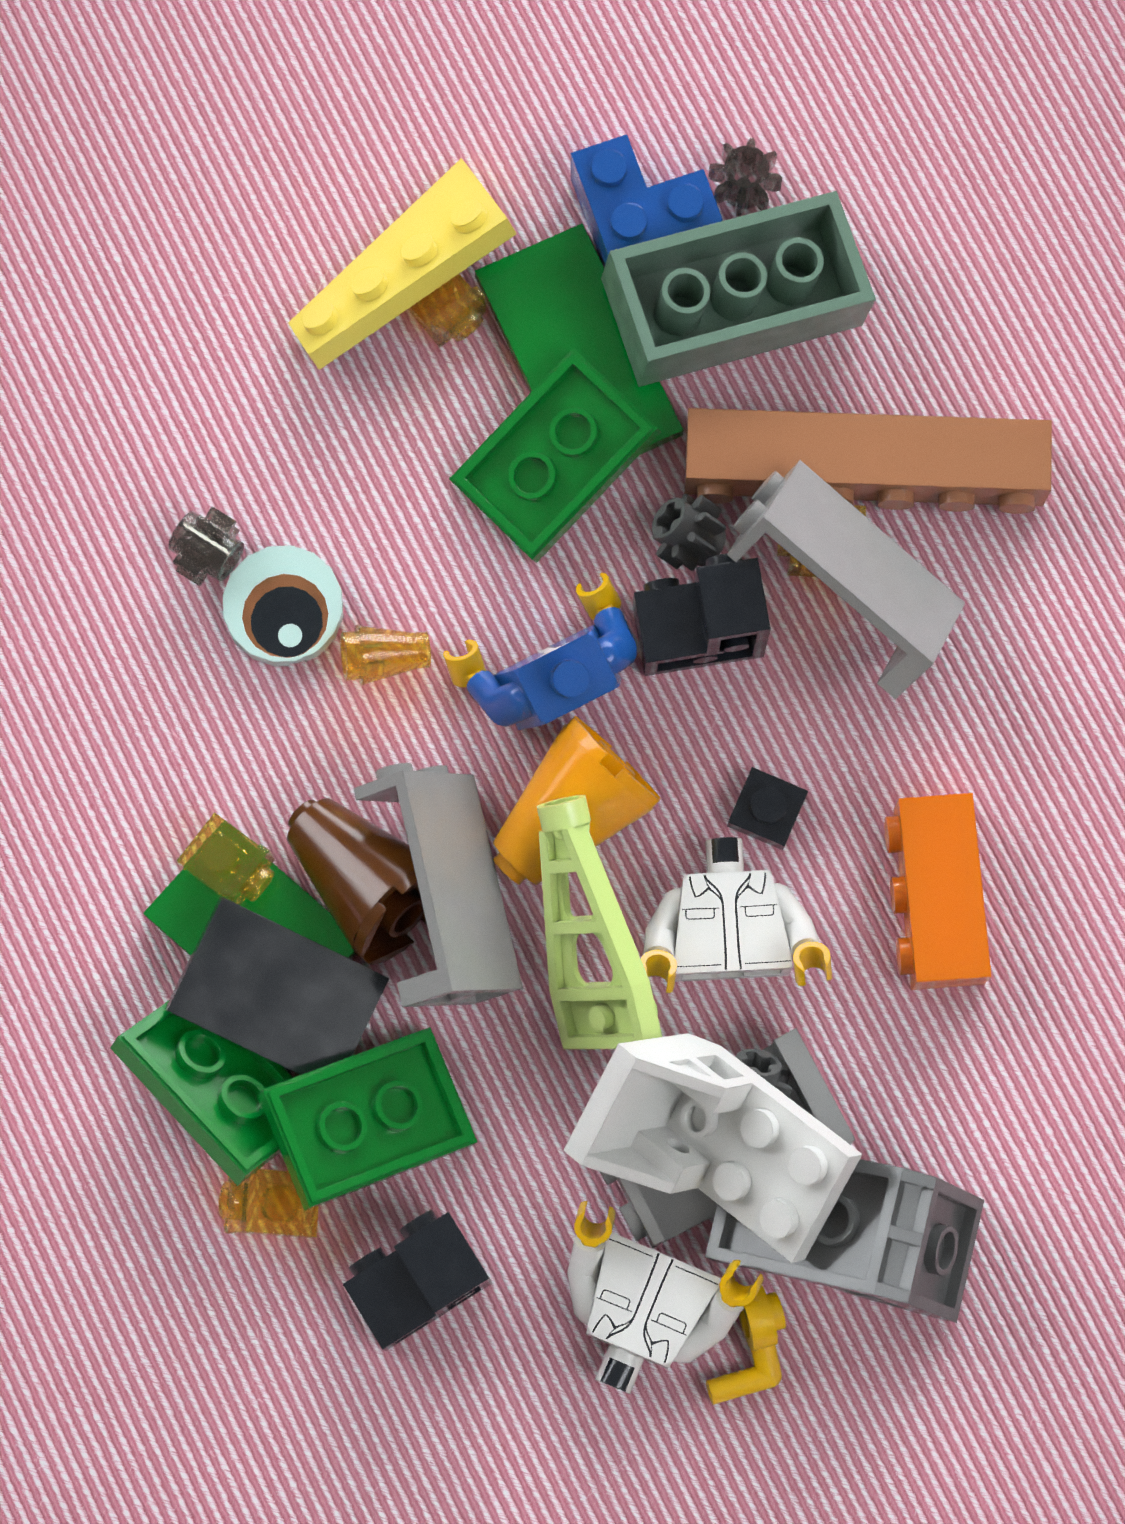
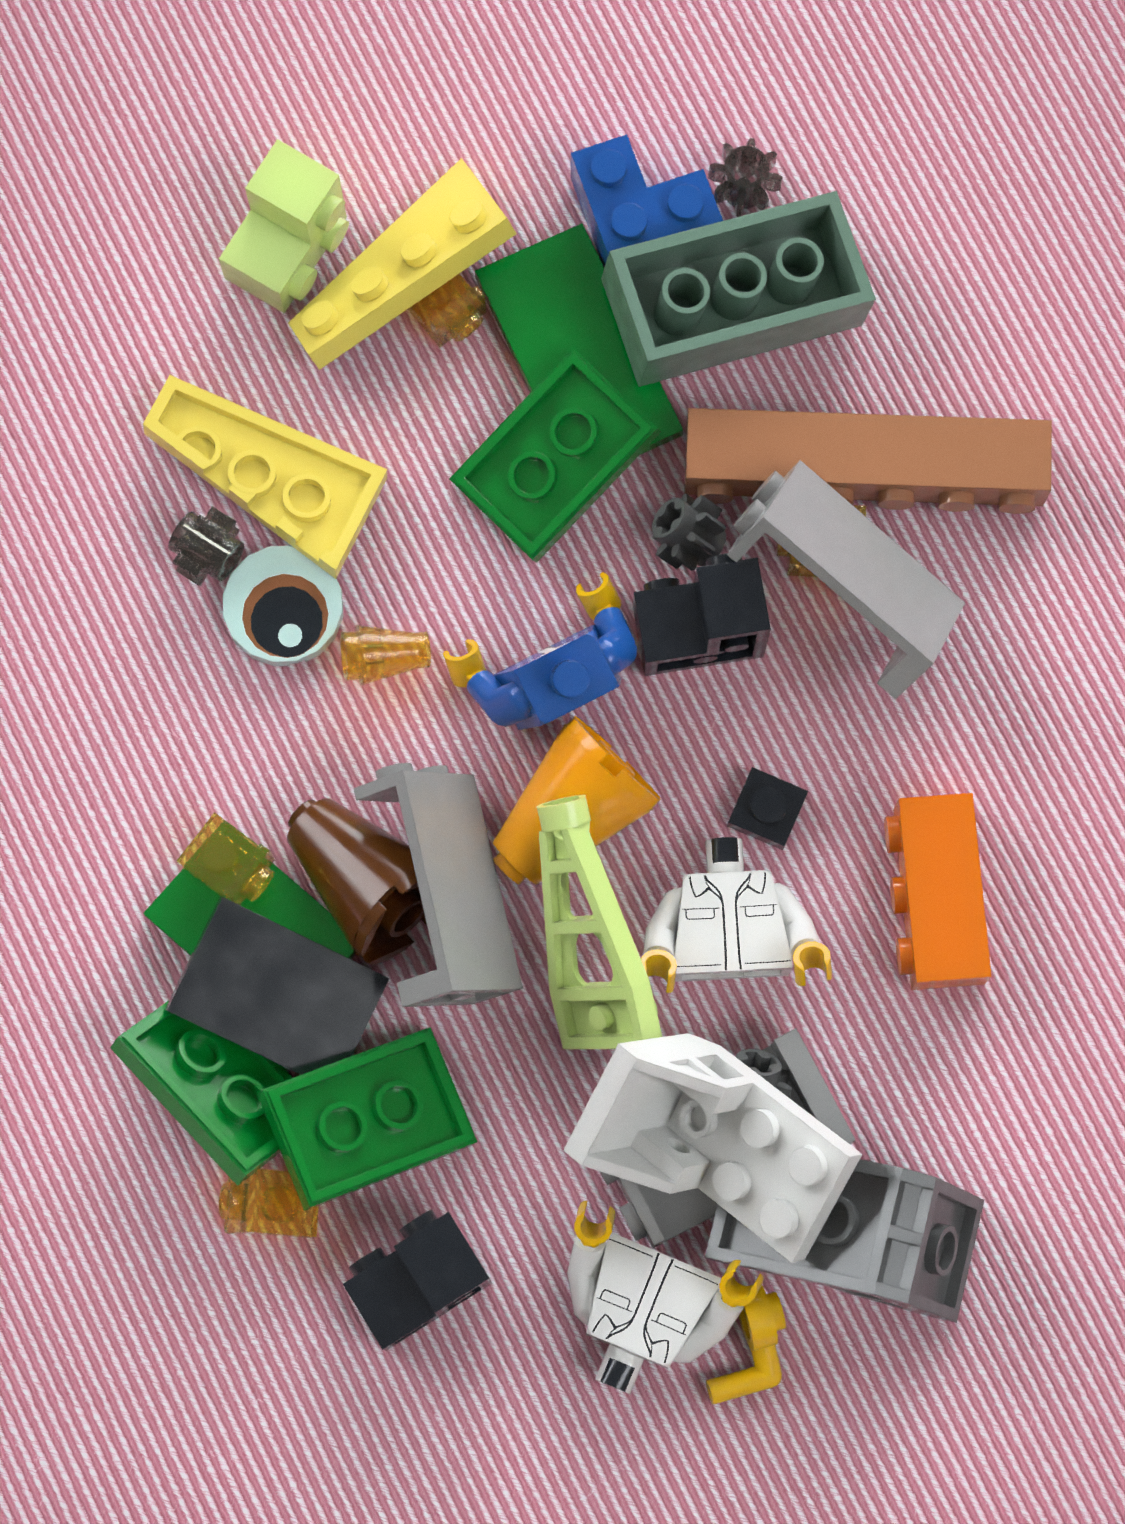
none -> light yellow wing [143,375,387,579]
none -> yellowish green brick [219,139,349,313]

